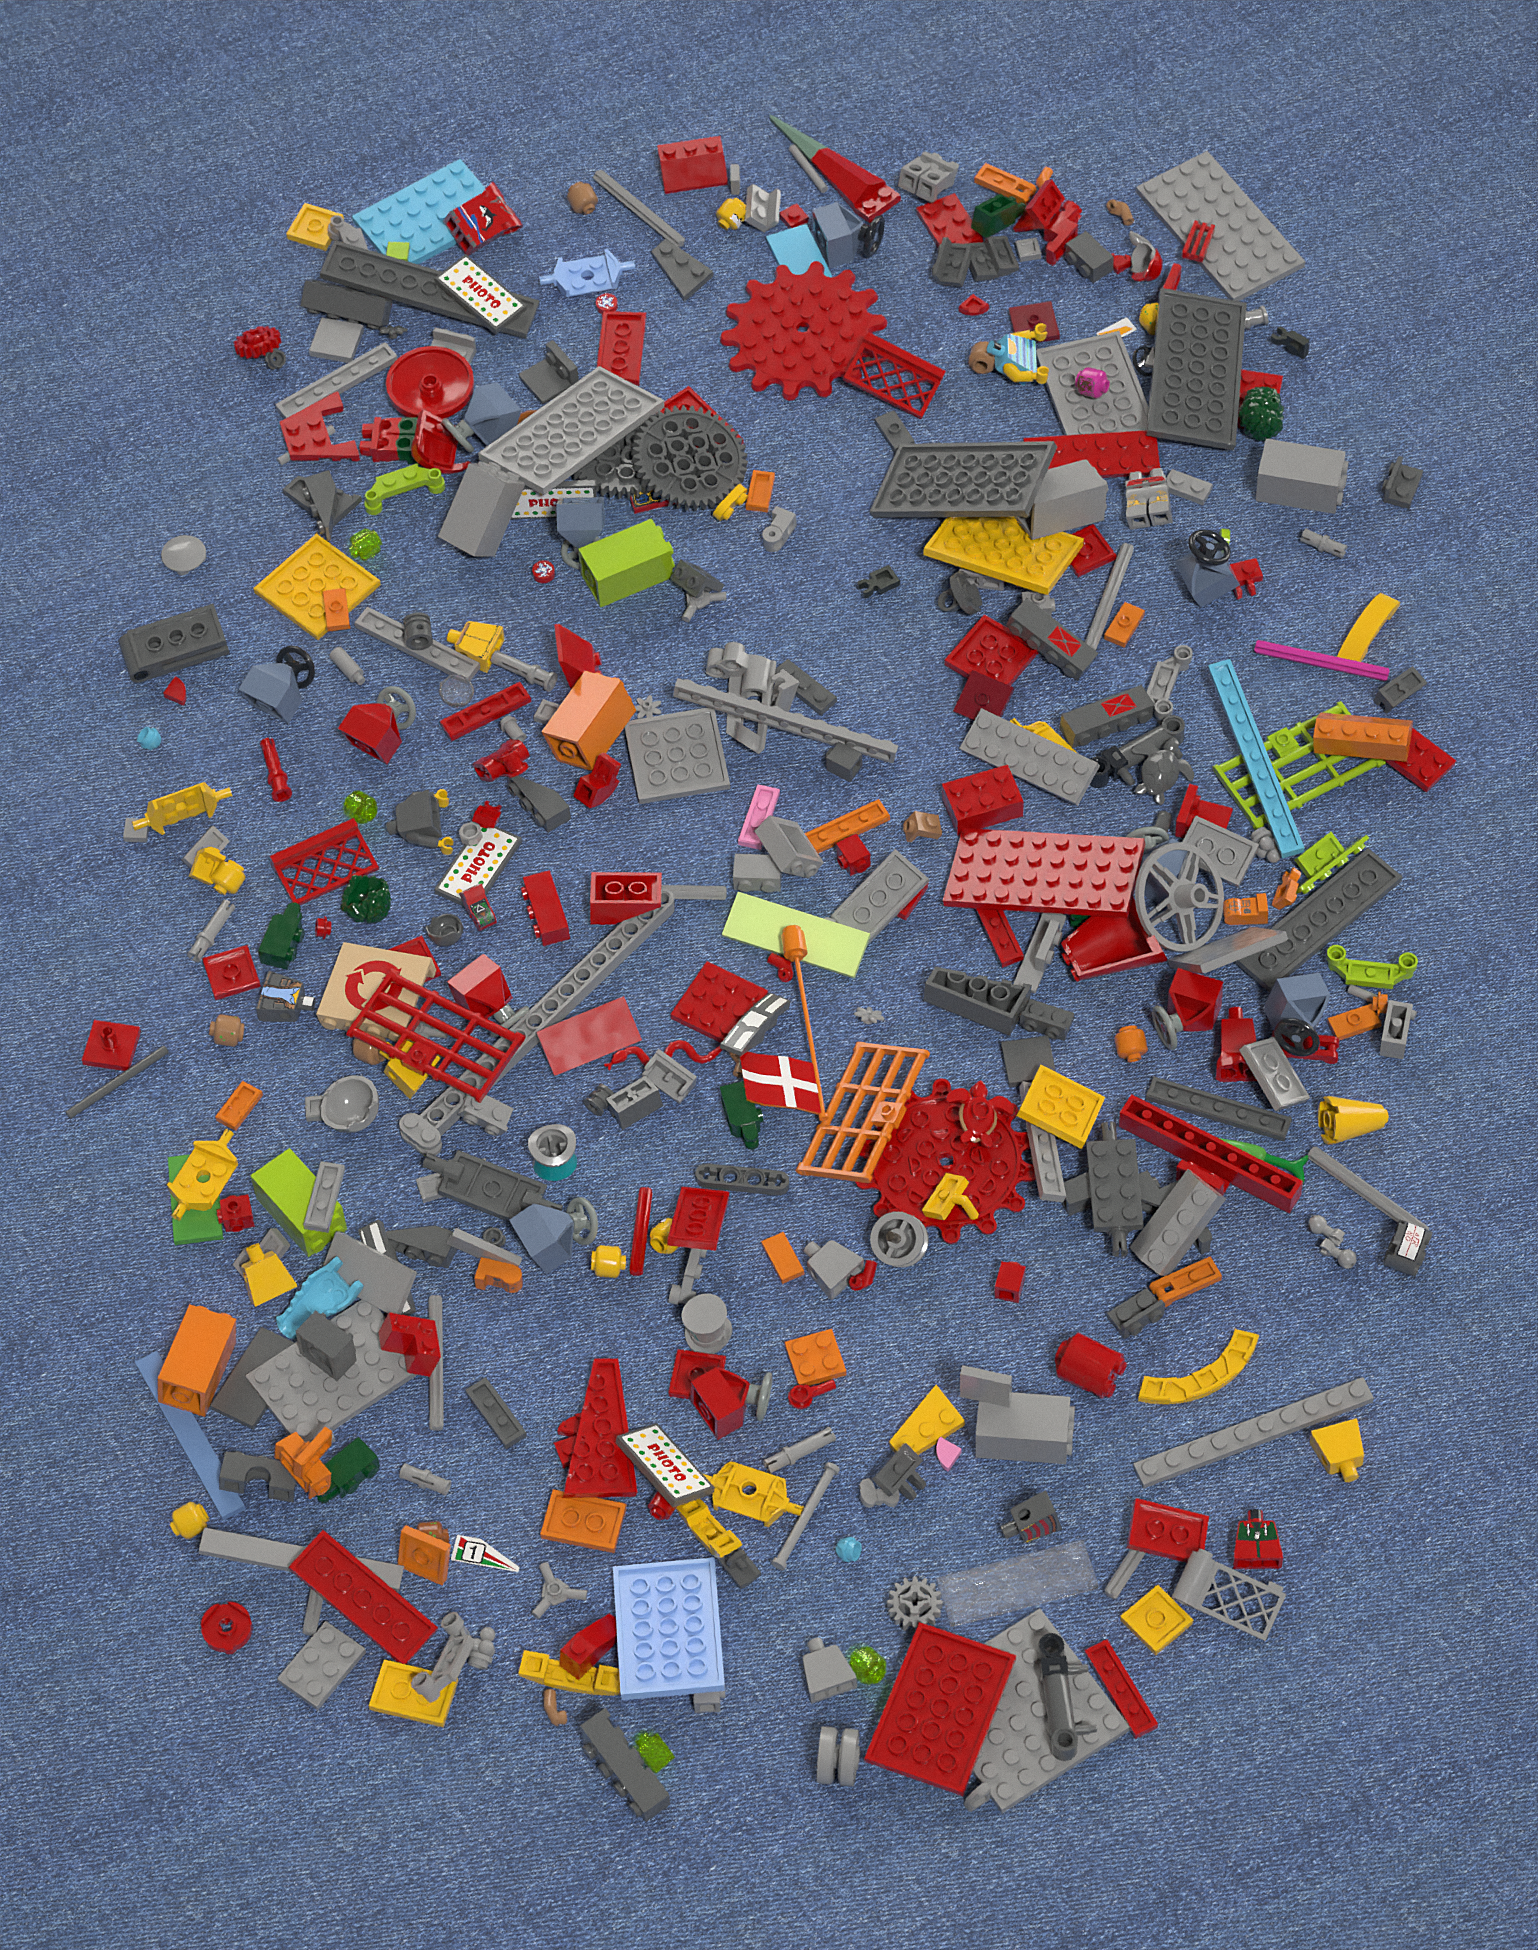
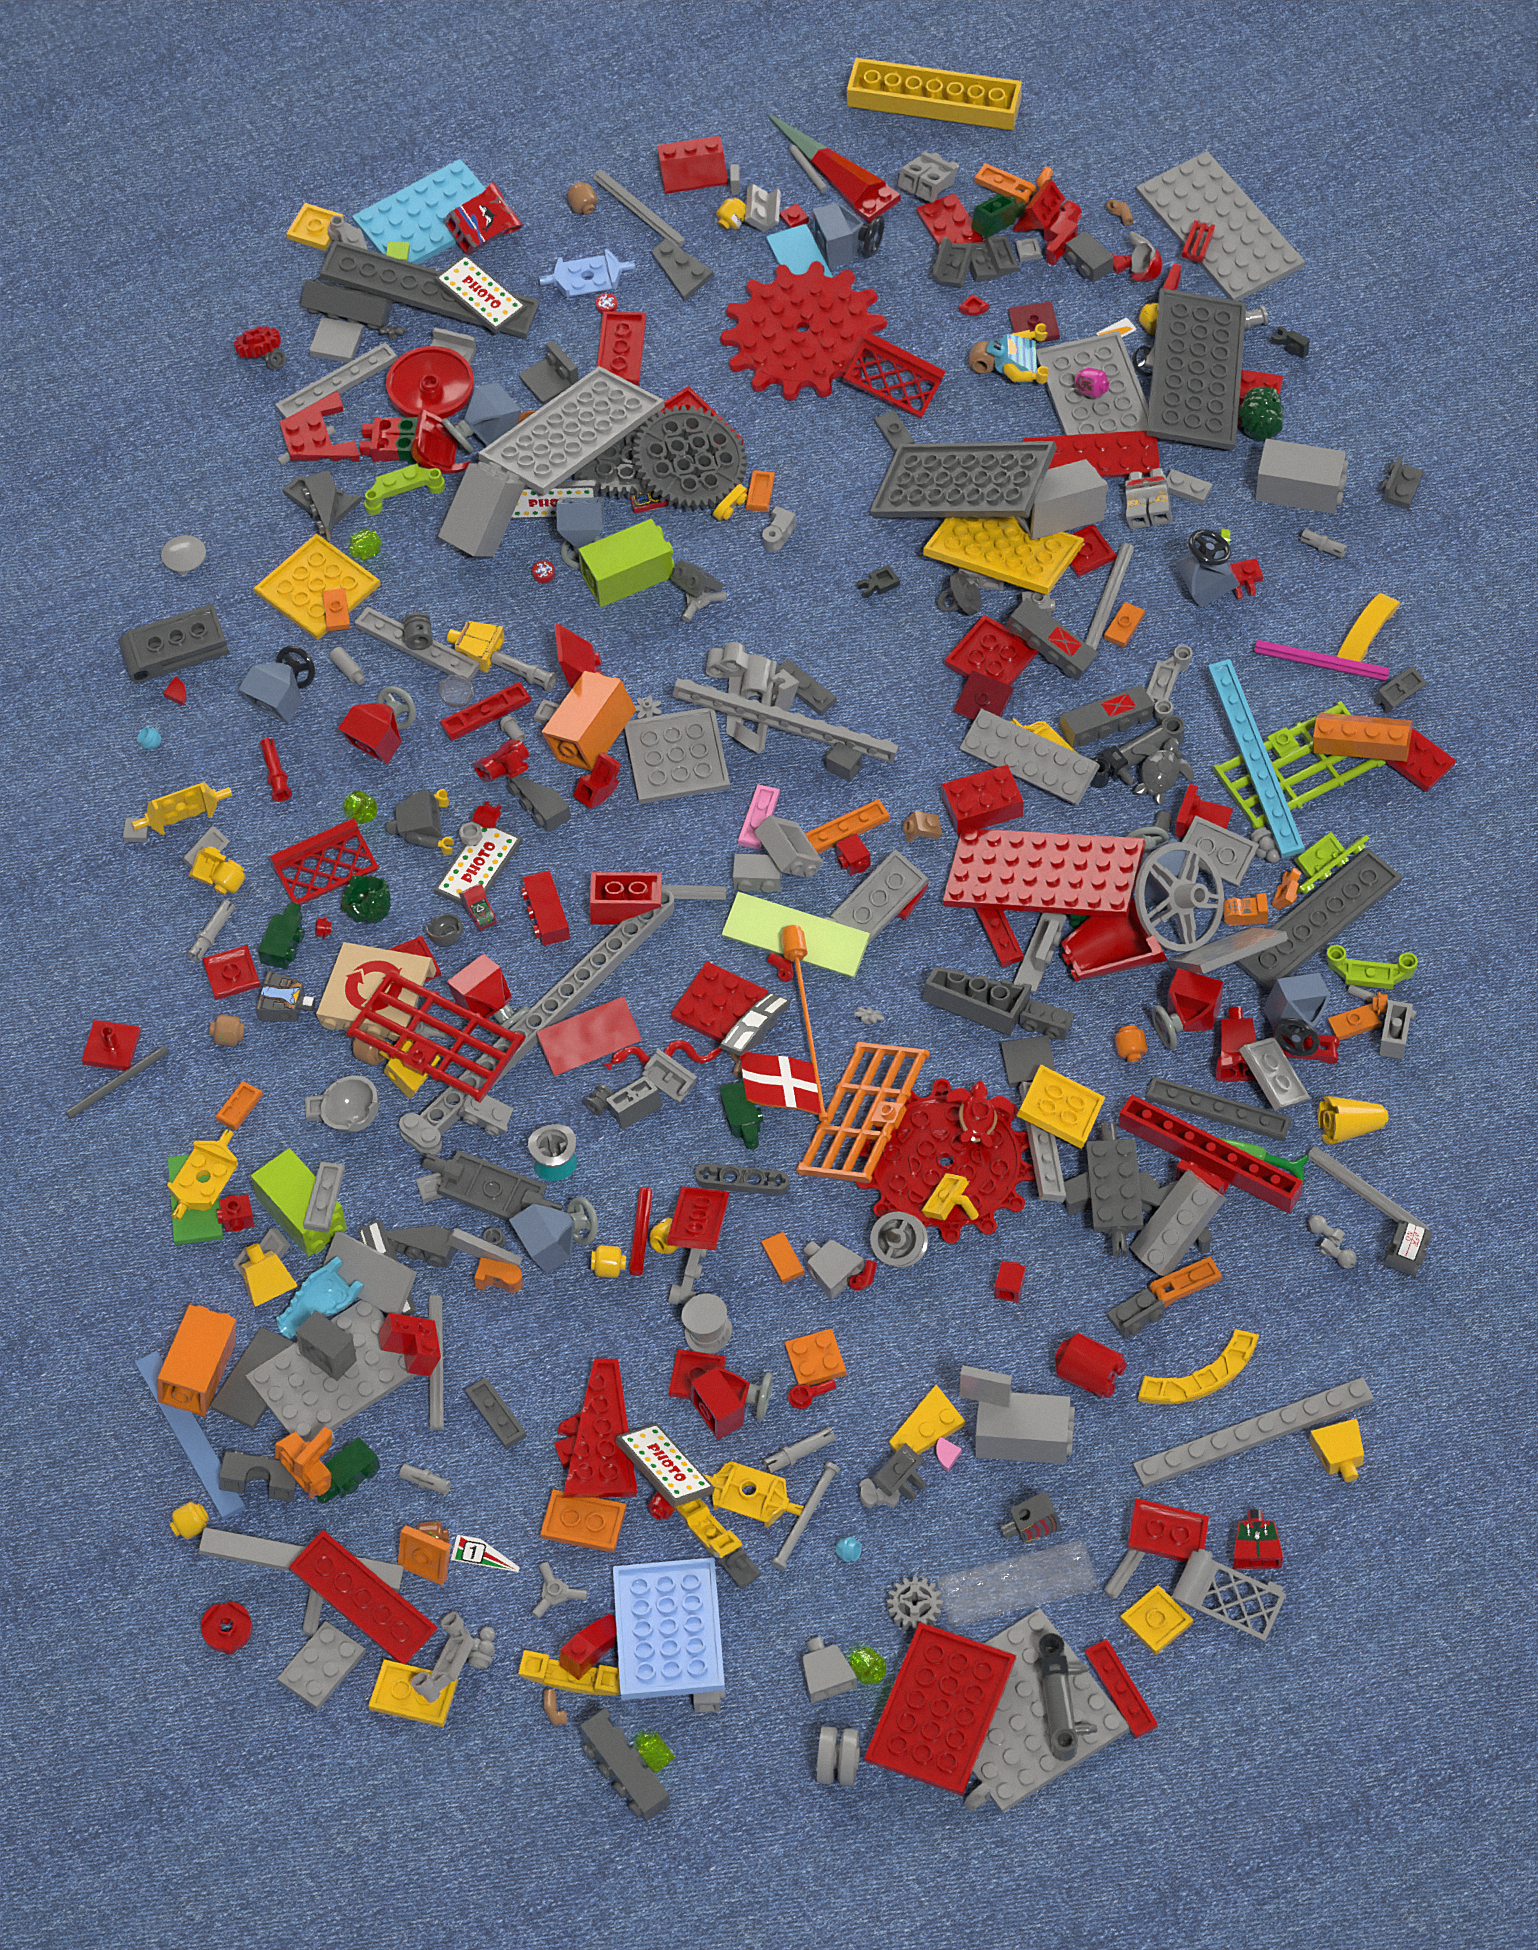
none -> yellow brick [847,58,1022,130]

